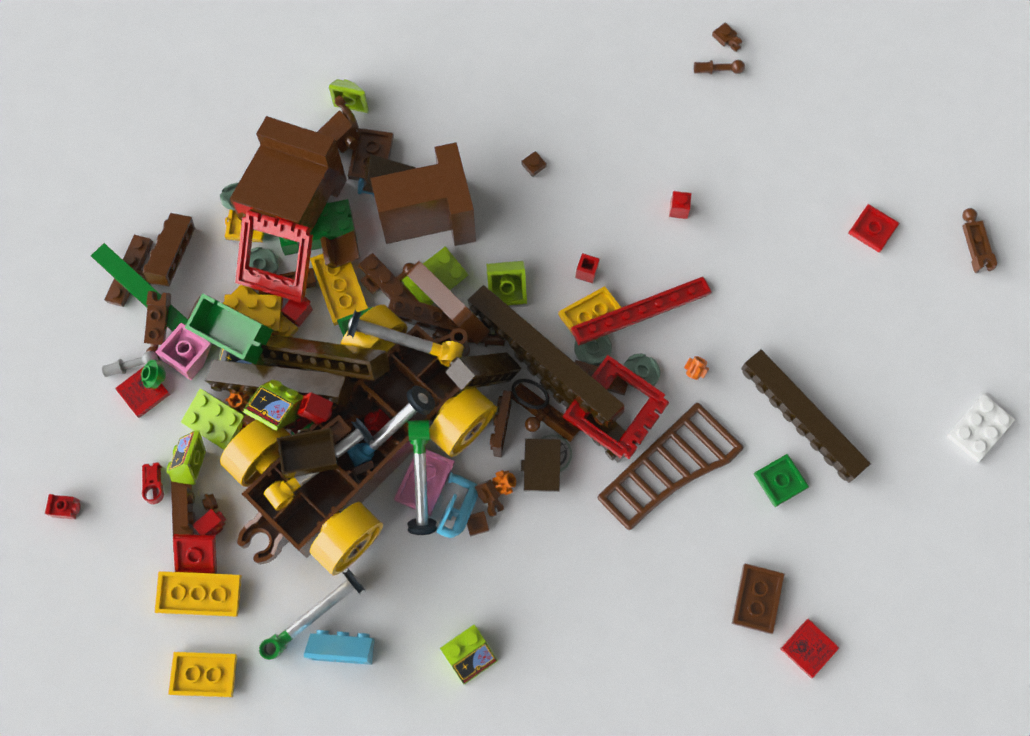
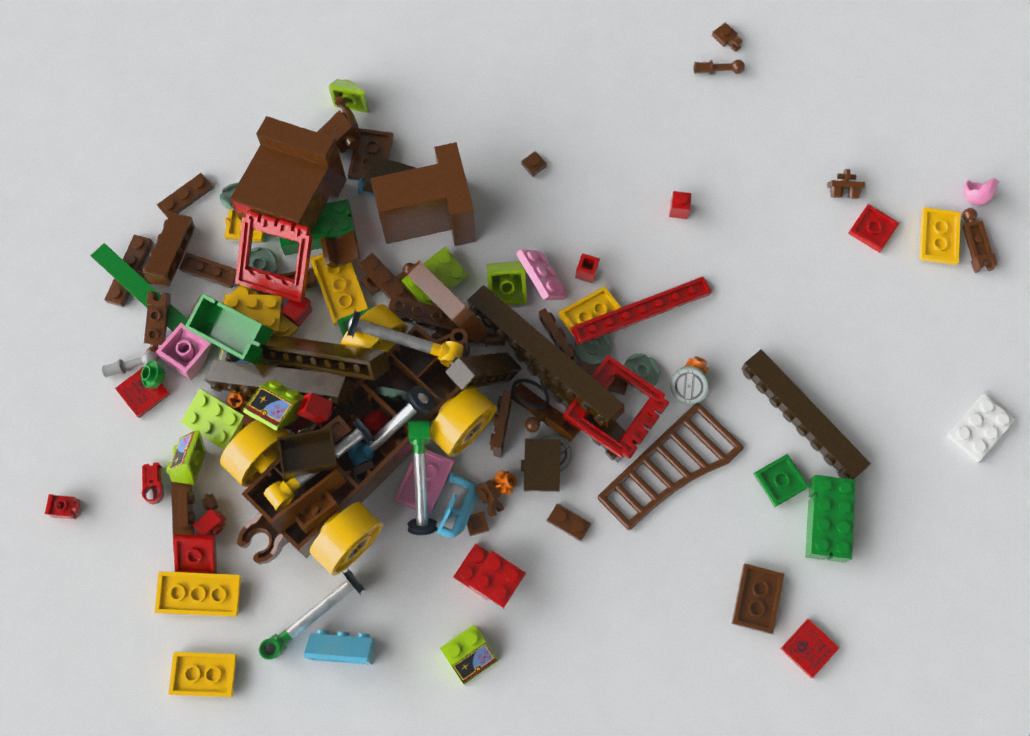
none -> reddish brown plate [157,173,213,218]
none -> reddish brown plate [179,252,236,289]
none -> reddish brown bracket [269,468,347,534]
none -> sand green tile [374,387,409,404]
none -> red bracket [453,543,526,609]
none -> bright pink plate [516,249,568,300]
none -> reddish brown plate [538,308,576,361]
none -> reddish brown plate [547,504,591,542]
none -> tile [670,366,709,404]
none -> green piece [805,475,855,563]
none -> reddish brown hips [827,169,865,199]
none -> yellow plate [919,207,961,265]
none -> bright pink hair [964,178,1000,206]

